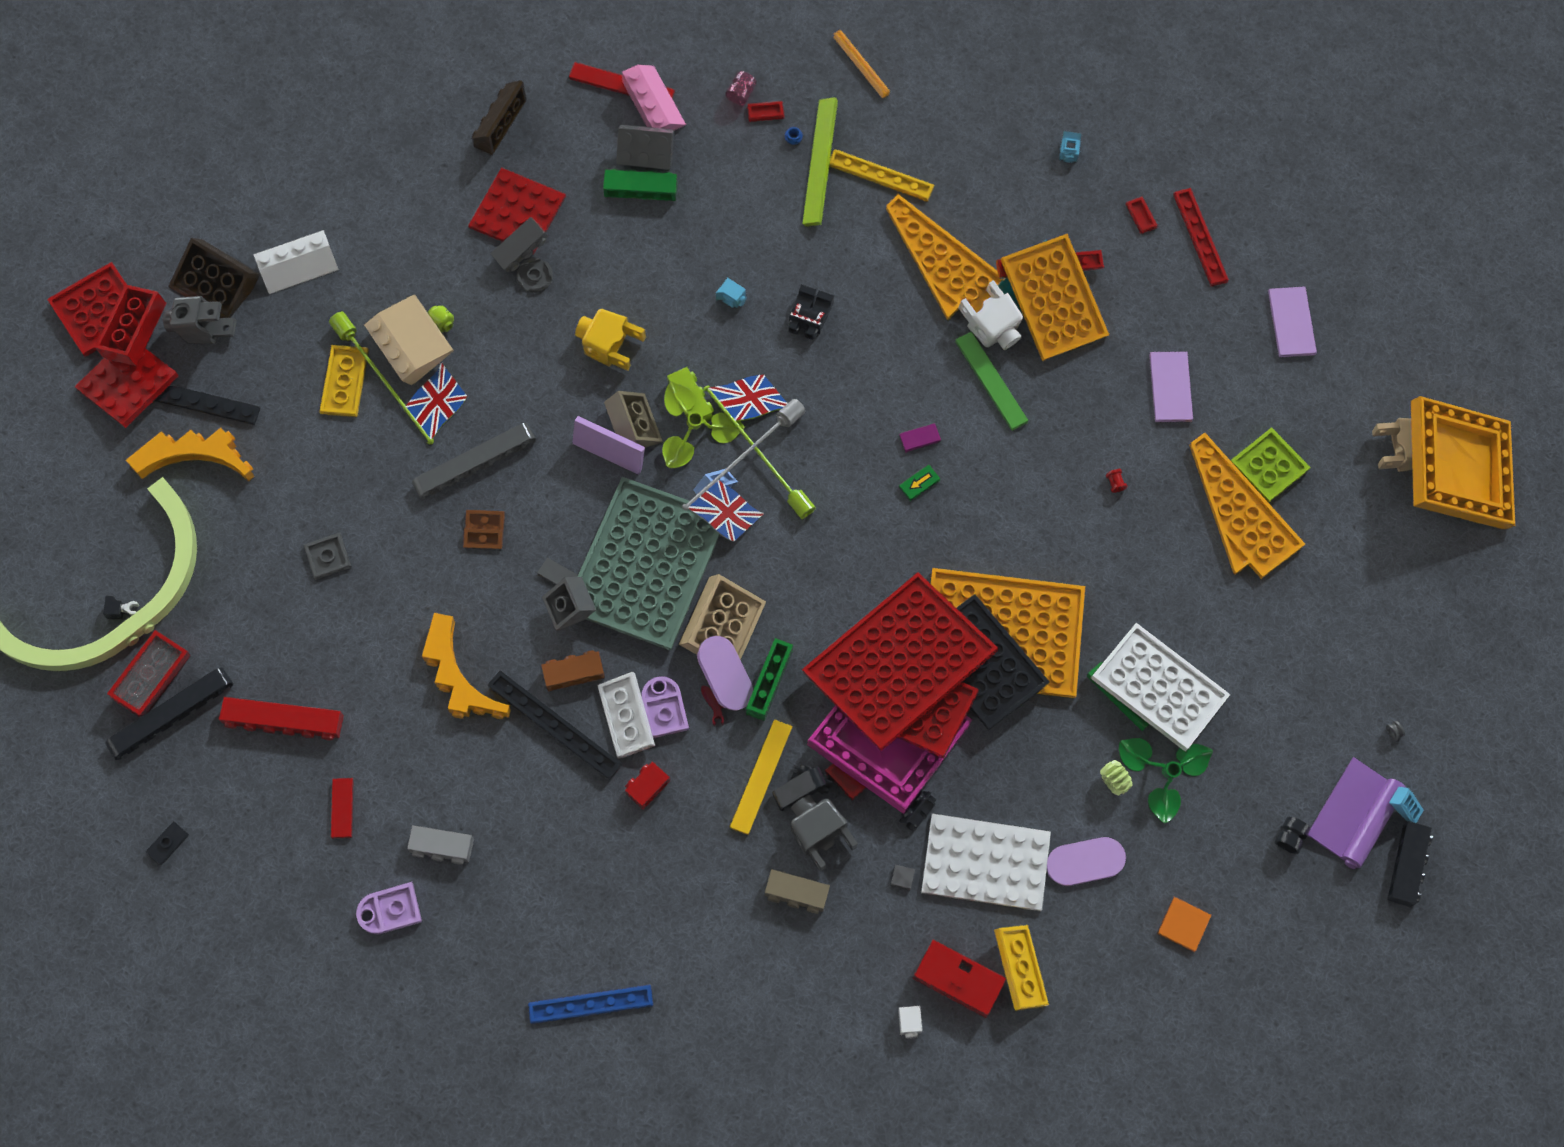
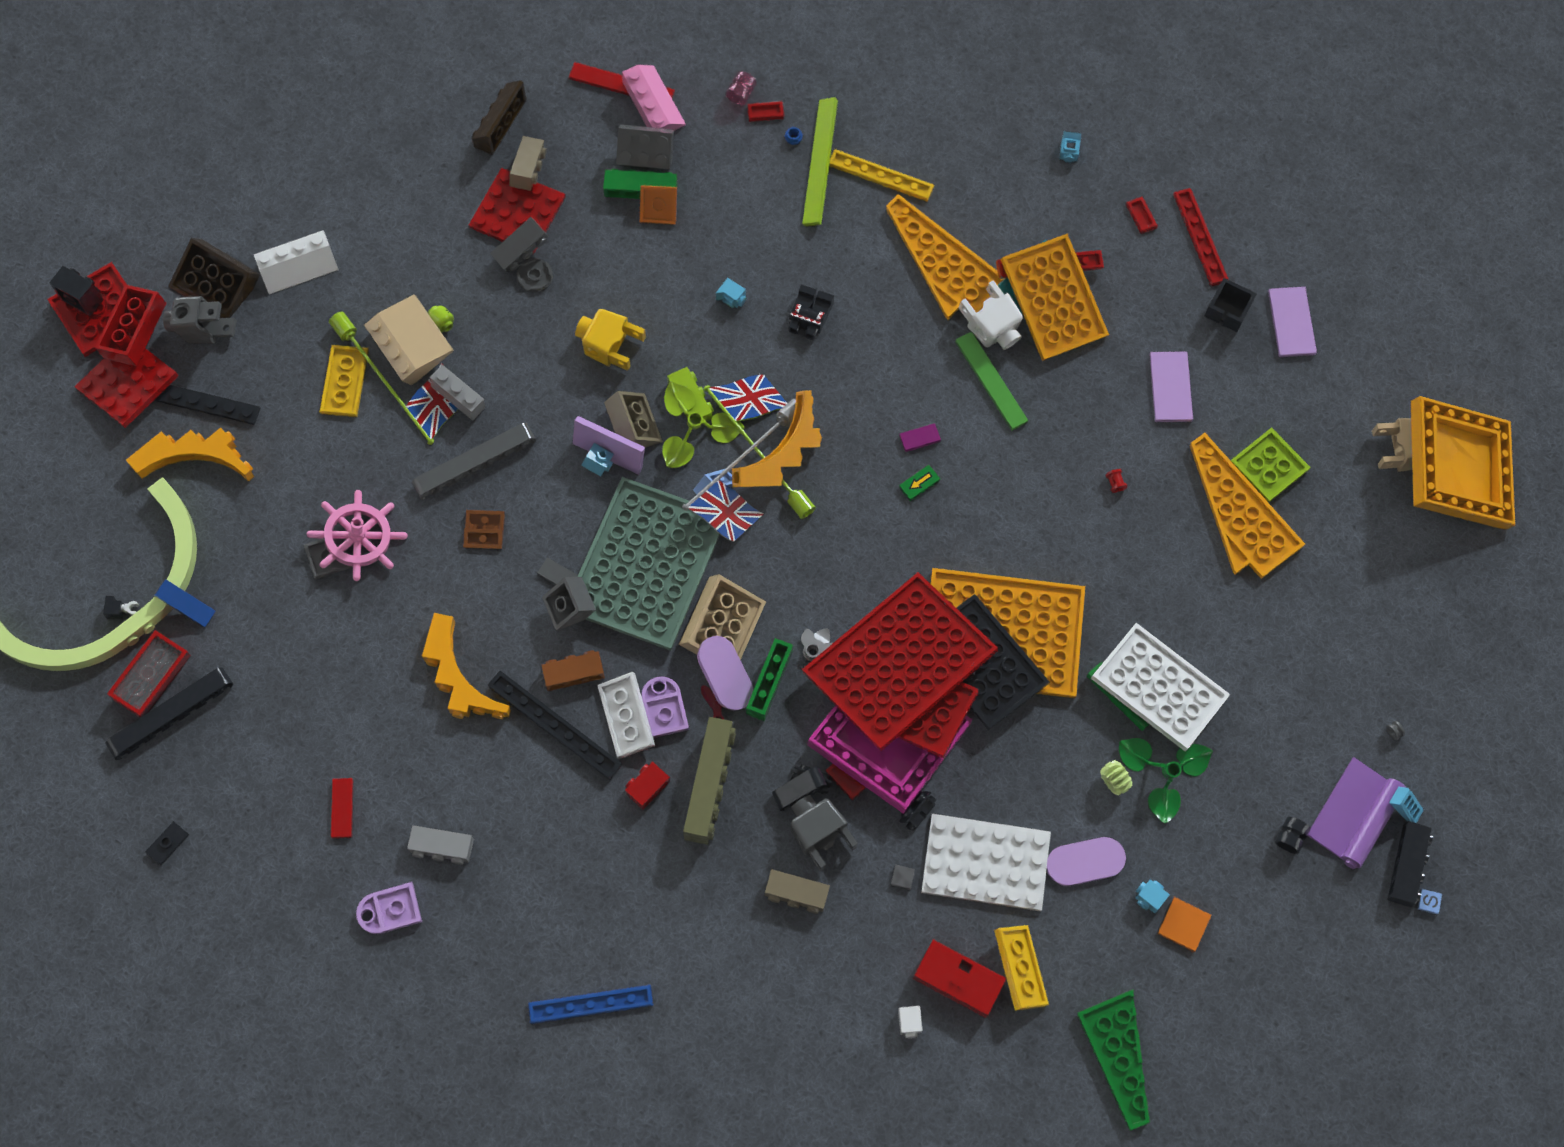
red brick [219,697,344,740] -> none
yellow tile [730,719,792,835] -> none
light orange axle [834,30,890,98] -> none
none -> black brick [49,266,104,317]
none -> blue tile [154,579,215,627]
none -> bright pink piece [306,490,408,581]
none -> light grey brick [430,365,485,421]
none -> dark tan brick [510,136,547,191]
none -> medium azure brick [581,443,614,477]
none -> orange tile [639,185,677,224]
none -> olive brick [683,717,736,845]
none -> light orange arch [732,391,821,488]
none -> light grey plate [801,628,833,662]
none -> green wing [1077,989,1150,1131]
none -> medium azure brick [1136,879,1170,913]
none -> black piece [1204,278,1257,332]
none -> light blue tile [1417,889,1442,914]

